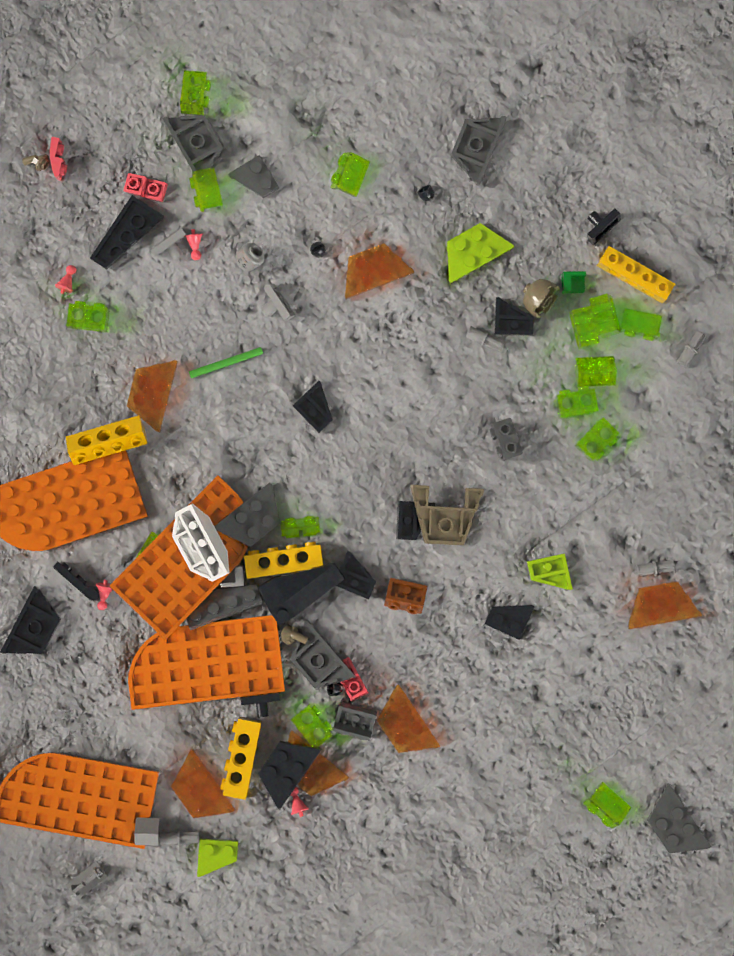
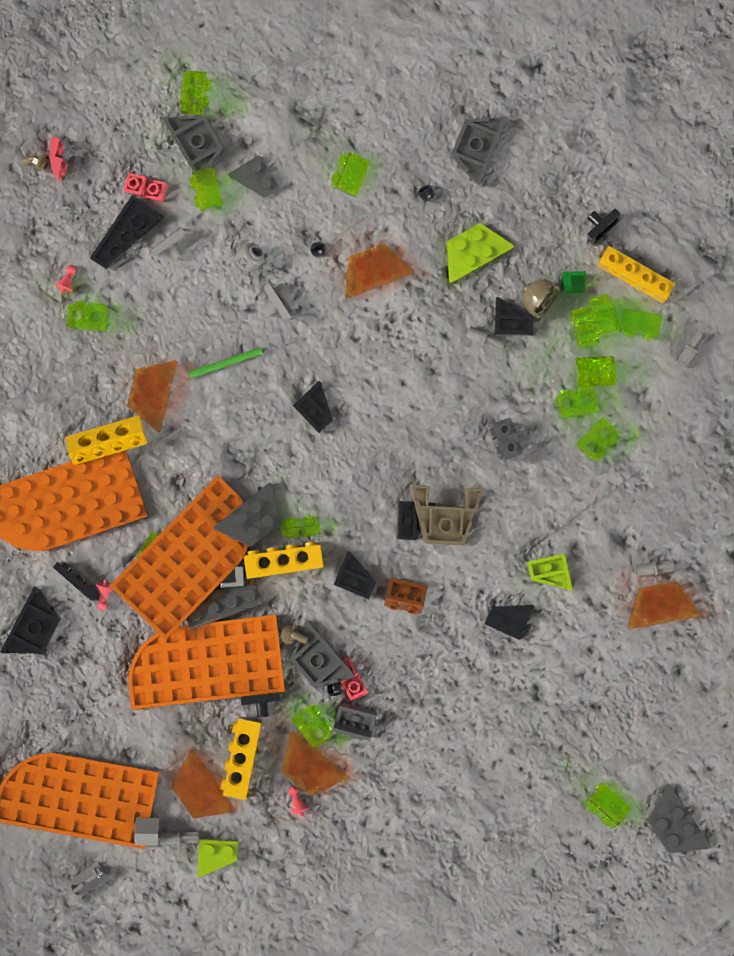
white wedge [172,503,229,582] -> none
coral piece [184,229,203,260] -> none
black wing [258,741,322,810] -> none
black wedge [259,563,345,625] -> none
clear orange wing [377,684,440,753] -> none

